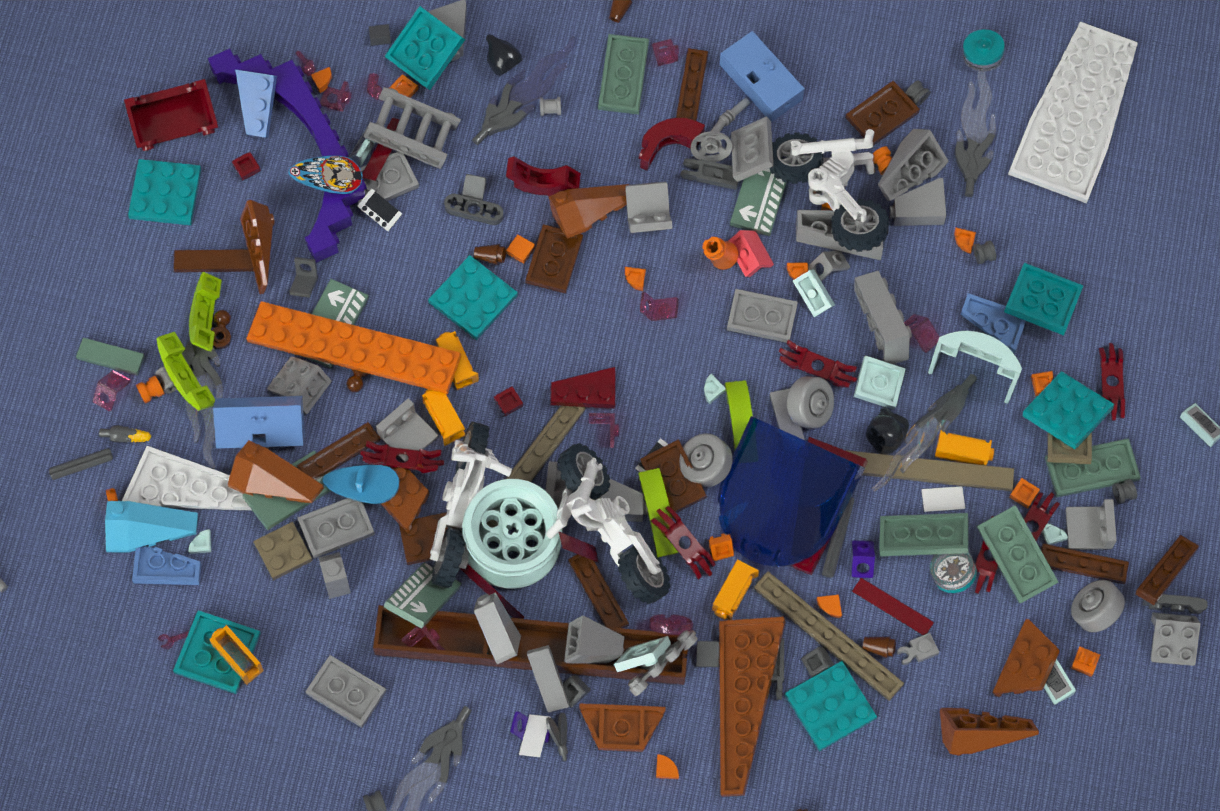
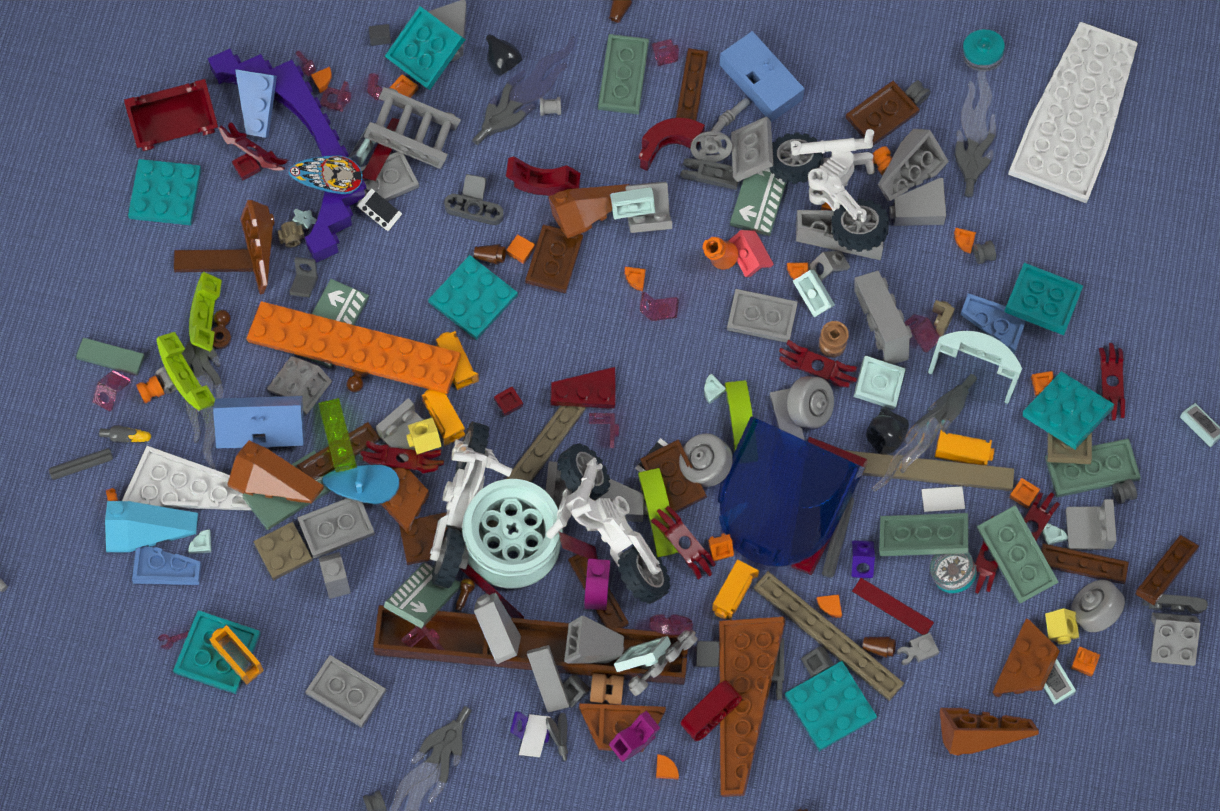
none -> dark red piece [219,122,288,171]
none -> dark tan gear [277,221,305,247]
none -> light aqua plate [293,209,317,229]
none -> clear neon green tile [318,398,357,473]
none -> light yellow brick [406,418,442,454]
none -> reddish brown piece [455,578,475,612]
none -> magenta brick [584,559,610,610]
none -> medium nougat wheel [590,673,624,705]
none -> magenta brick [609,711,660,762]
none -> light aqua slope [610,187,655,219]
none -> dark red beam [681,680,742,741]
none -> medium nougat wheel [819,321,849,358]
none -> dark tan bracket [932,300,955,337]
none -> light yellow brick [1045,608,1079,645]

